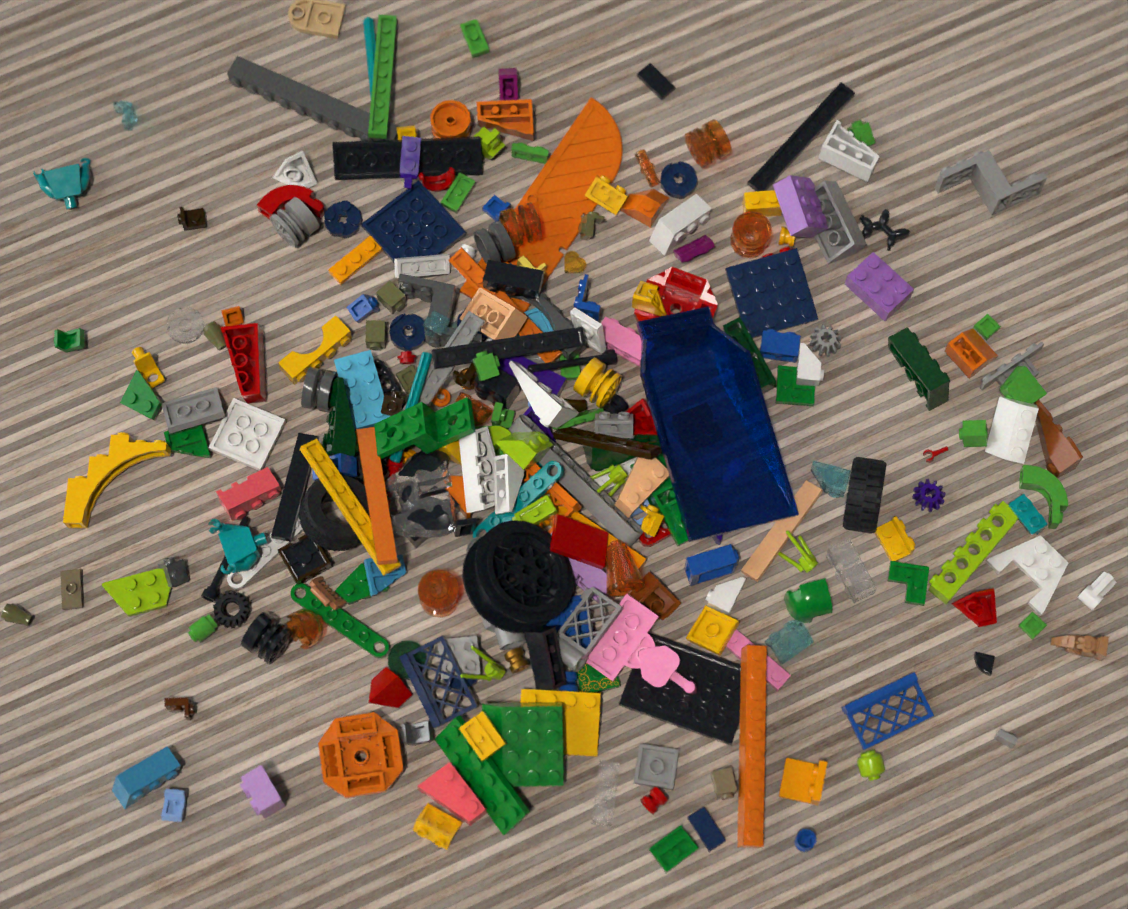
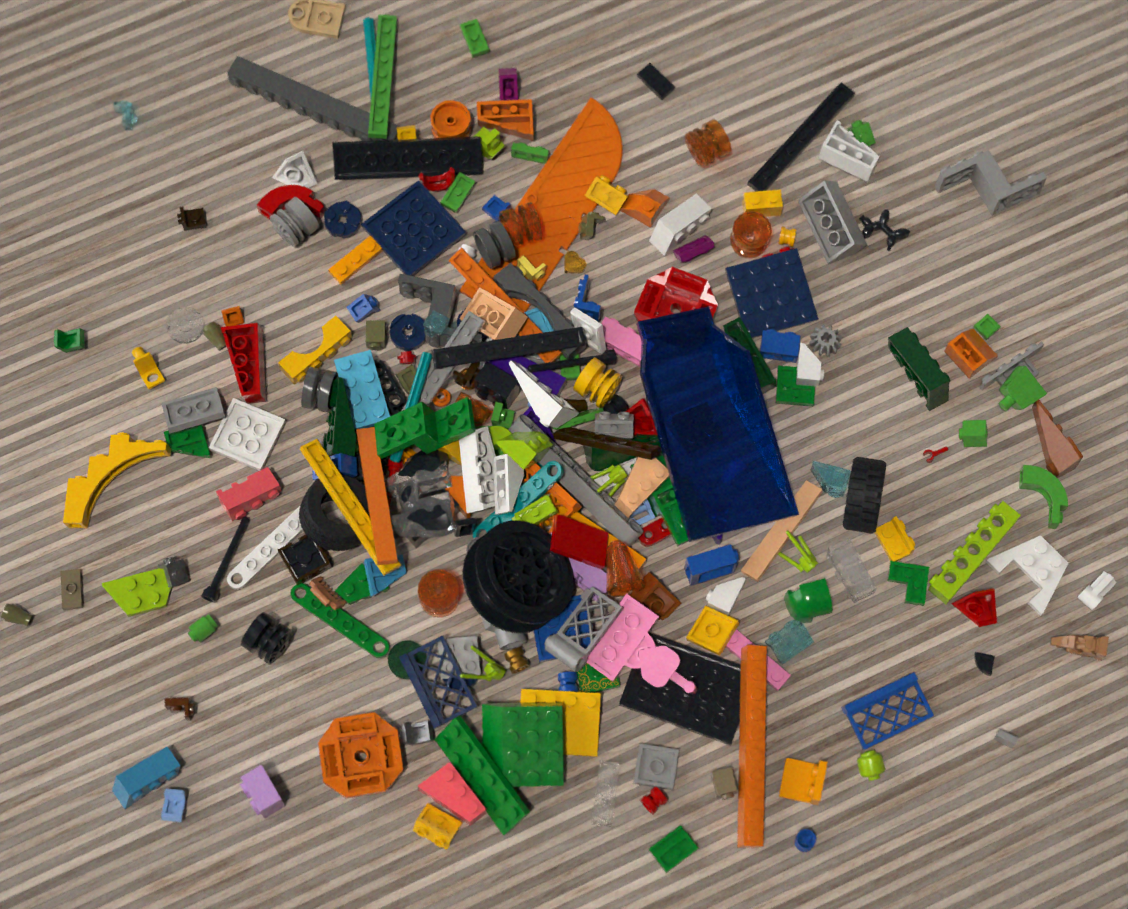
teal torso [33,158,91,210] -> none
green wing [120,370,162,420] -> none
teal torso [208,519,268,575] -> none
black tyre [213,590,250,628] -> none
black tile [271,433,318,542] -> none
clear orange cylinder [287,609,324,650] -> none
red slope [369,667,413,709] -> none
olive brick [376,280,406,314] -> none
dark brown bracket [381,390,407,416] -> none
white plate [395,254,450,278] -> none
dark purple hinge [400,136,421,189] -> none
yellow plate [459,711,507,761] -> none
bright green brick [472,350,500,381] -> none
black brick [483,260,544,299] -> none
black brick [525,627,567,690] -> none
yellow slope [632,281,668,318] -> none
clear orange pin [634,150,660,187] -> none
yellow bracket [640,504,664,537] -> none
dark blue plate [660,162,697,199] -> none
dark blue tile [687,807,726,852] -> none
medium lavender brick [773,175,828,238] -> none
medium lavender brick [845,252,914,322] -> none
dark purple gear [912,479,946,513] -> none
white slope [985,396,1039,464] -> none
teal bracket [1009,494,1047,535] -> none
bright green tile [1018,612,1047,640] -> none

